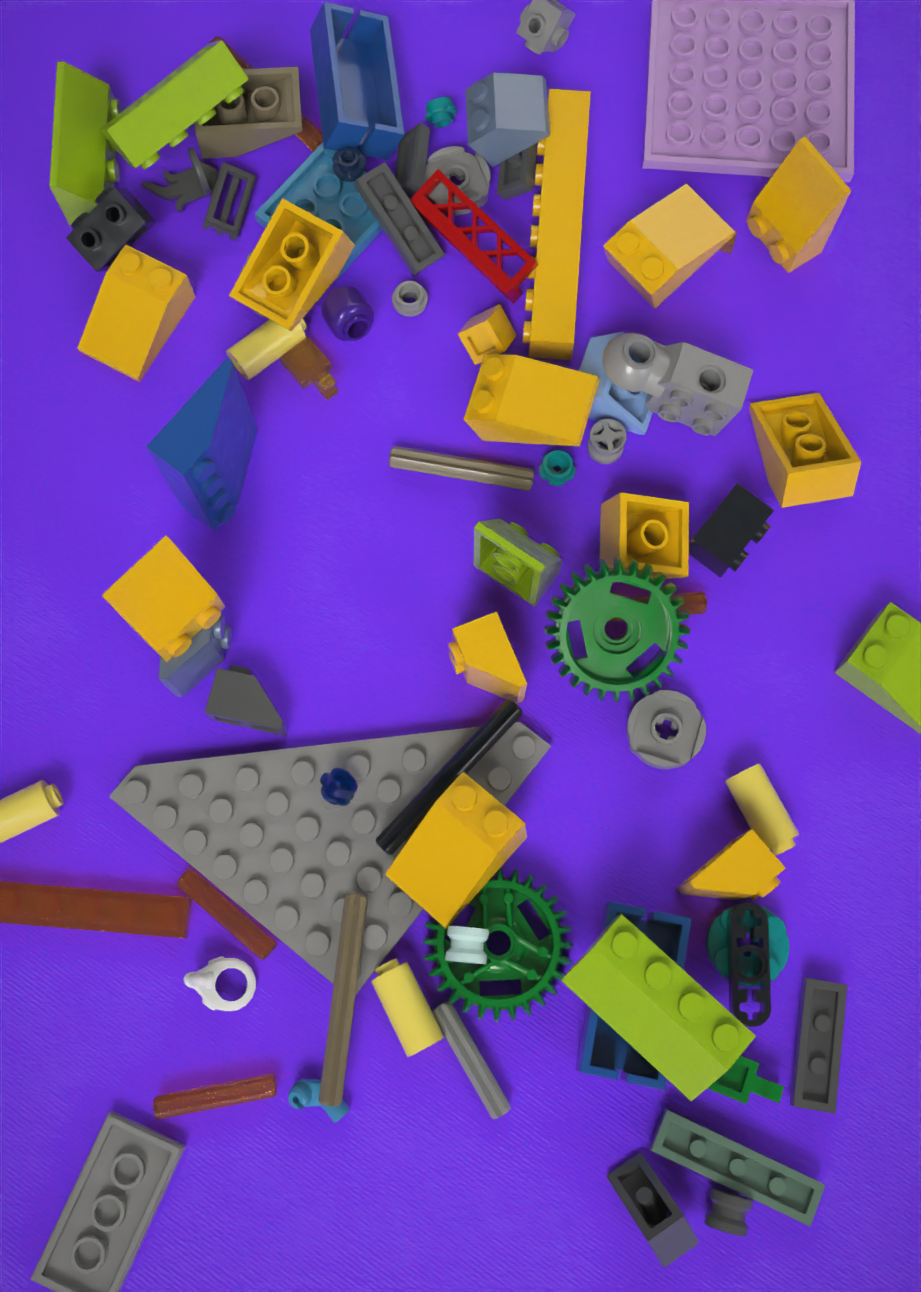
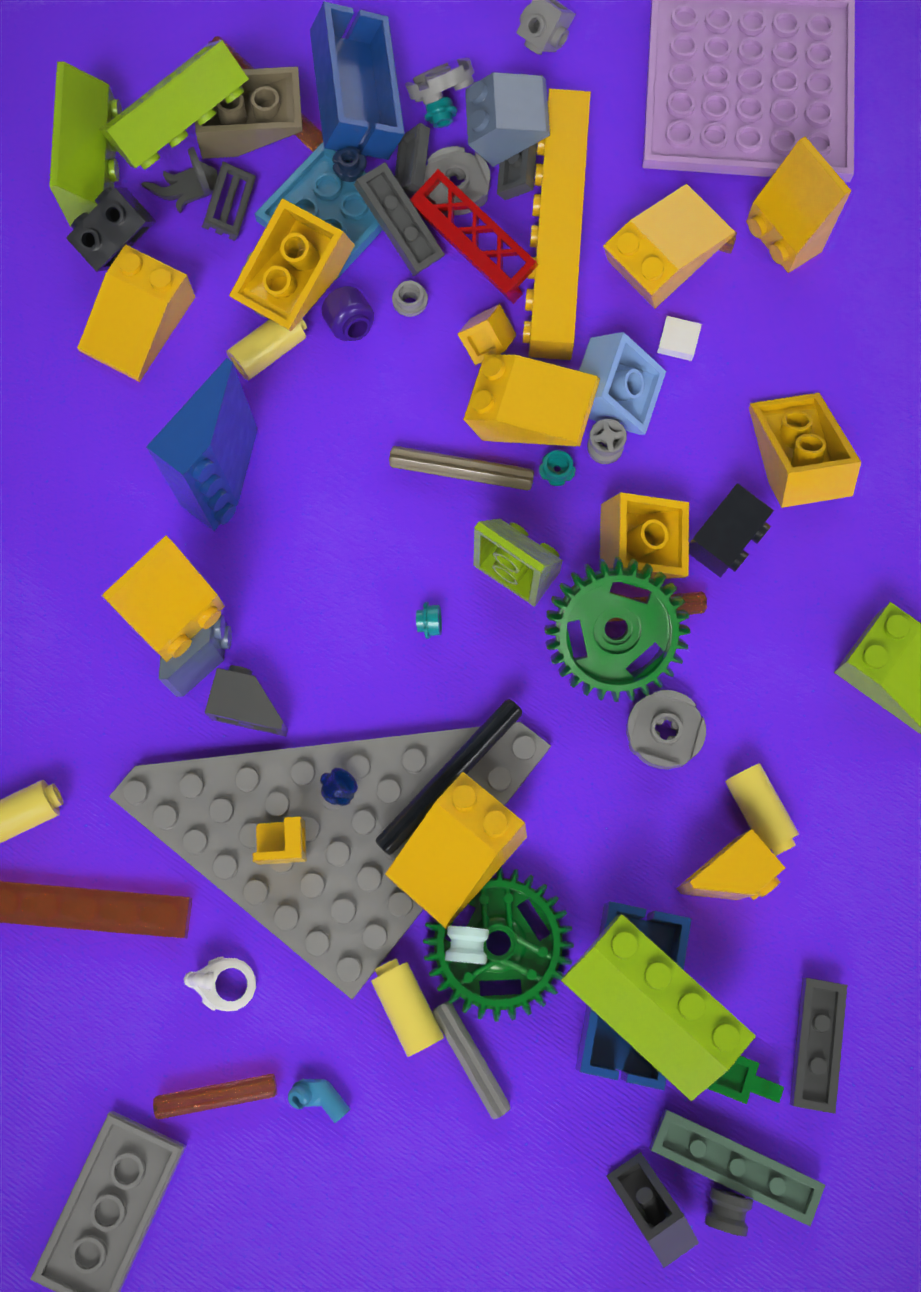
clear orange axle [177,869,277,960] -> none
clear yellow plate [280,337,338,400] -> none
dark tan axle [319,893,368,1106] -> none
yellow slope [448,611,527,704] -> none
light grey brick [602,332,754,436] -> none
teal plate [705,904,789,987] -> none
black beam [727,903,771,1027] -> none
none -> yellow panel [252,816,307,865]
none -> light grey plate [405,57,474,105]
none -> teal plate [416,601,442,639]
none -> white tile [657,316,702,361]

